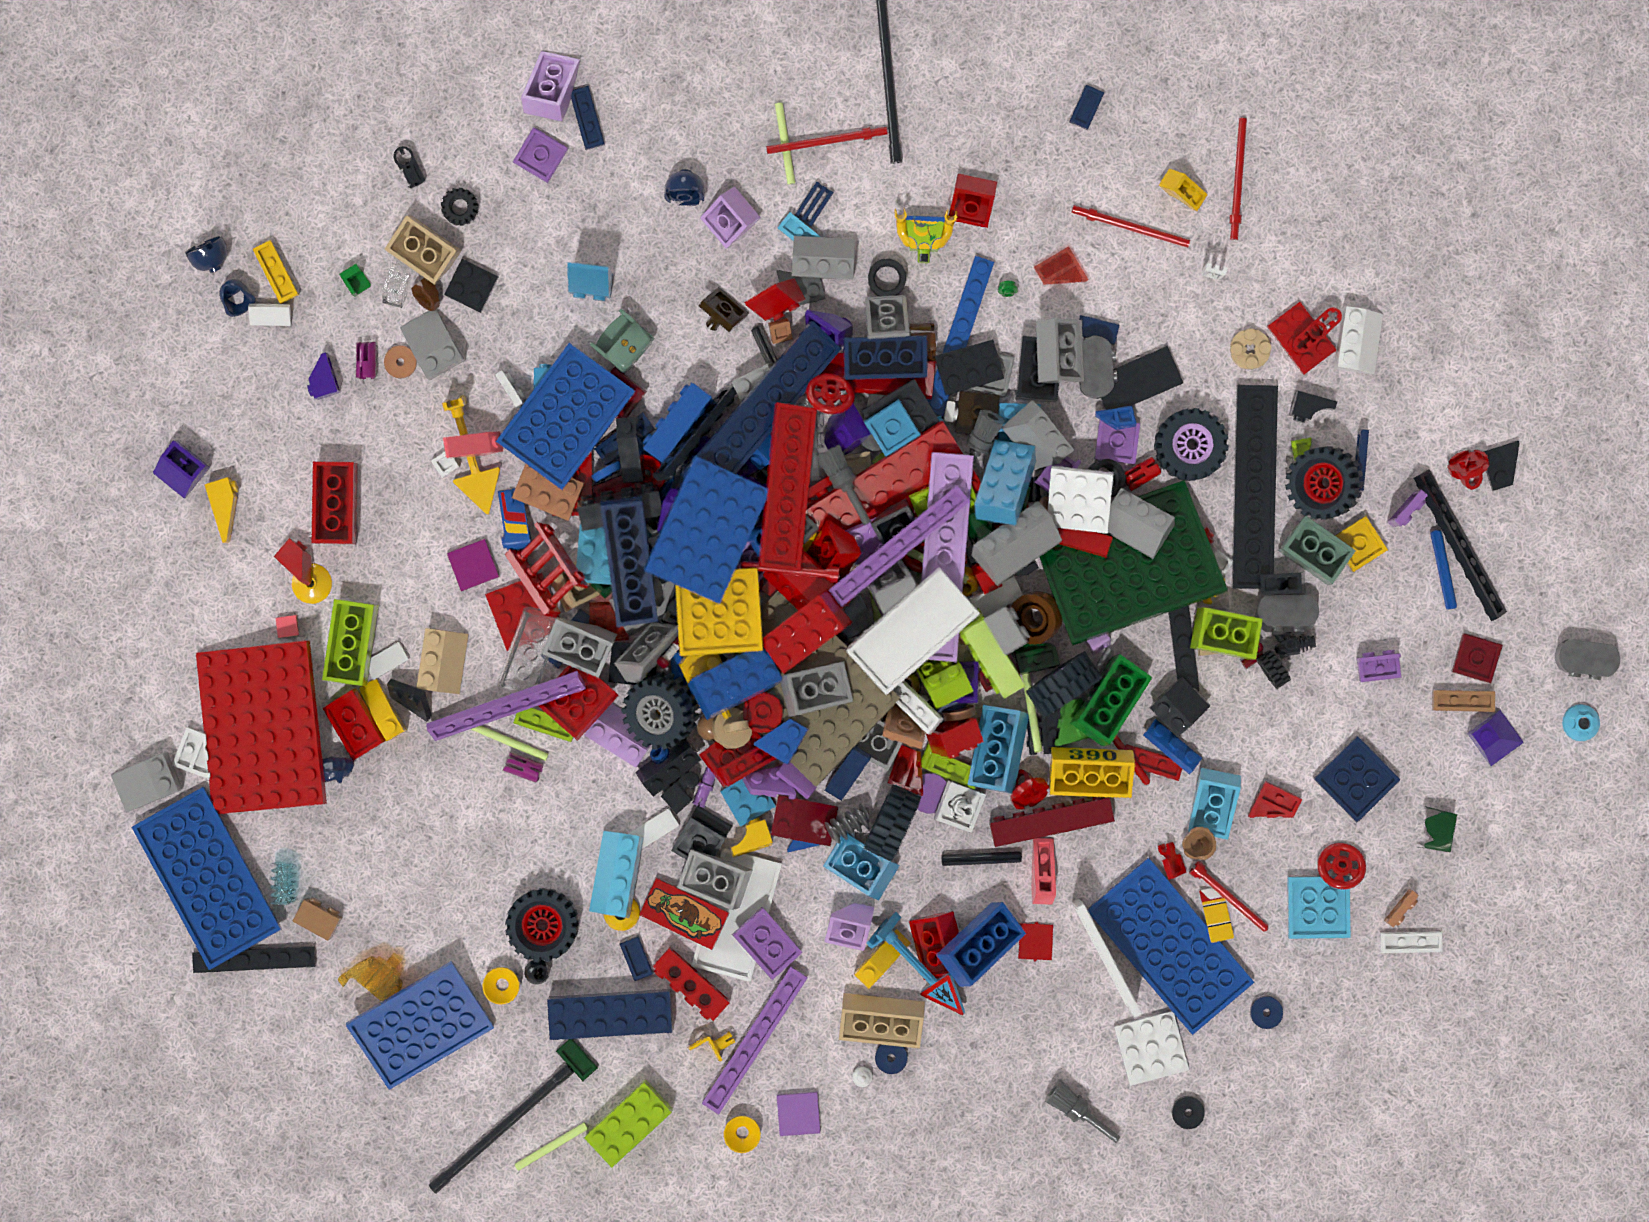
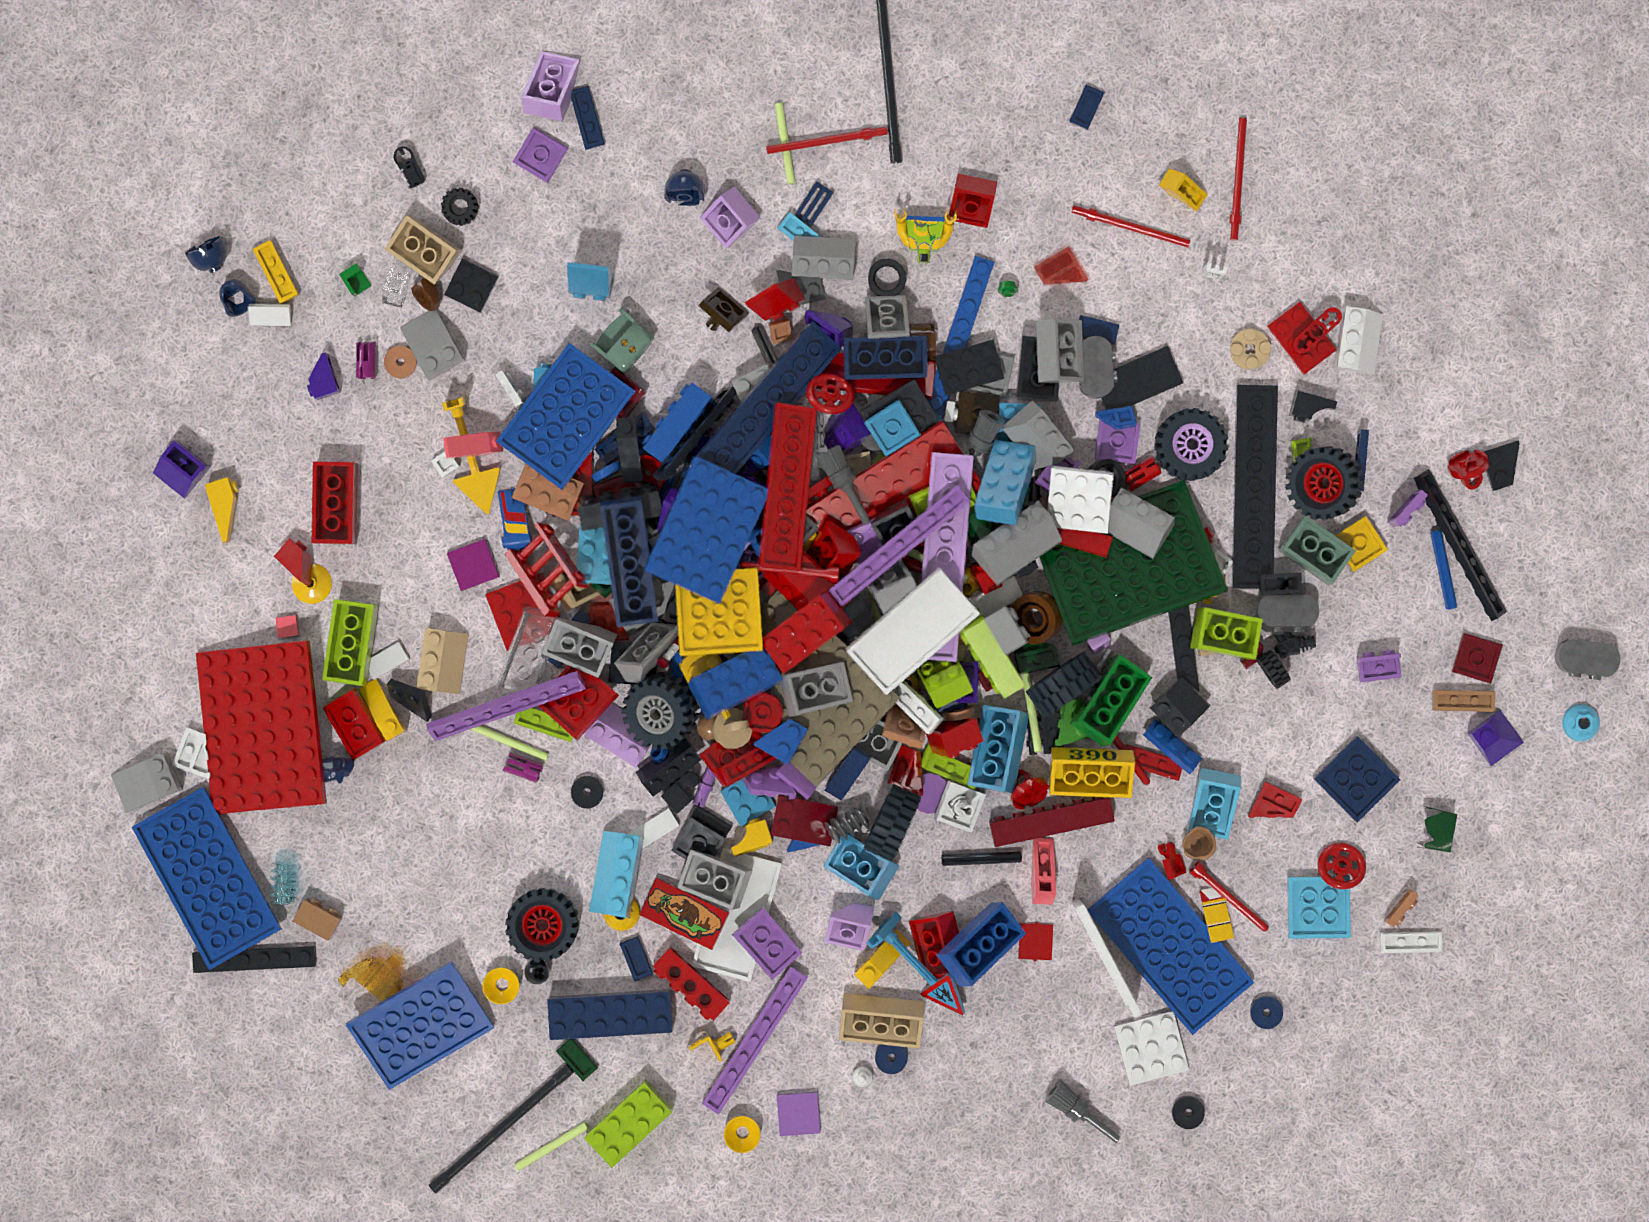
none -> black piece [571,776,604,809]

